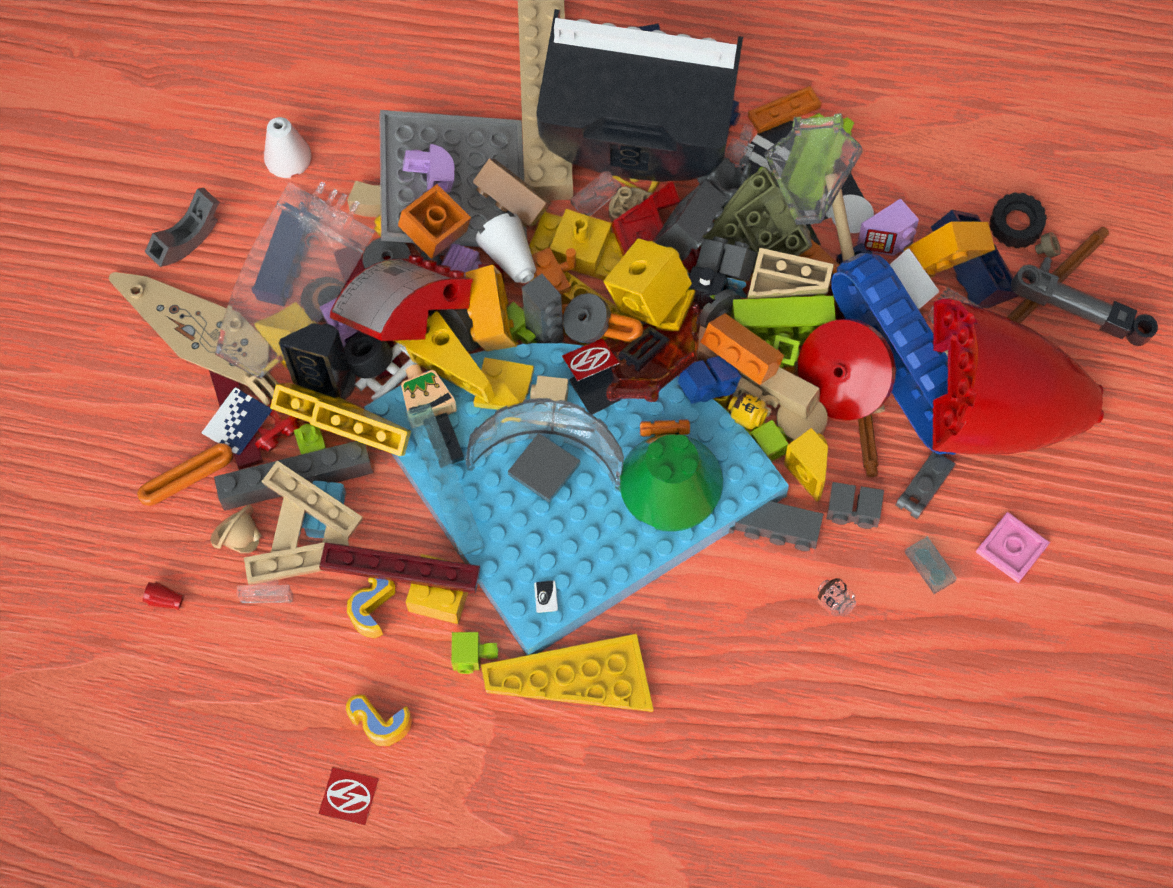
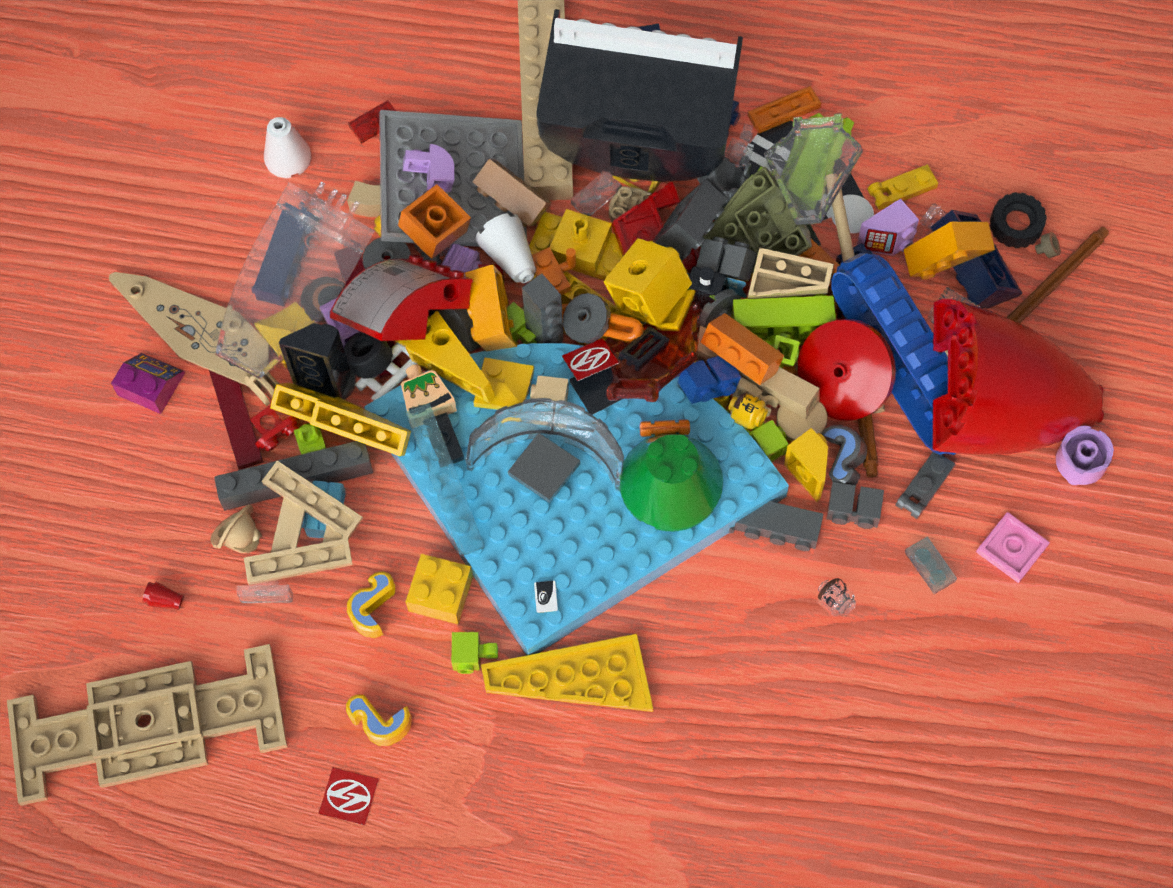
orange piece [137,443,233,506] -> none
dark grey arch [145,188,220,267] -> none
sticker [202,388,272,455] -> none
dark red tile [319,542,480,594] -> none
white sticker [889,248,939,310] -> none
dark grey piece [1011,257,1158,346] -> none
none -> tan piece [7,644,288,806]
none -> magenta slope [111,353,185,414]
none -> clear red plate [348,100,396,144]
none -> dark grey animal [821,425,867,485]
none -> yellow plate [867,164,939,210]
none -> clear tile [920,203,946,229]
none -> lavender brick [1056,426,1114,485]

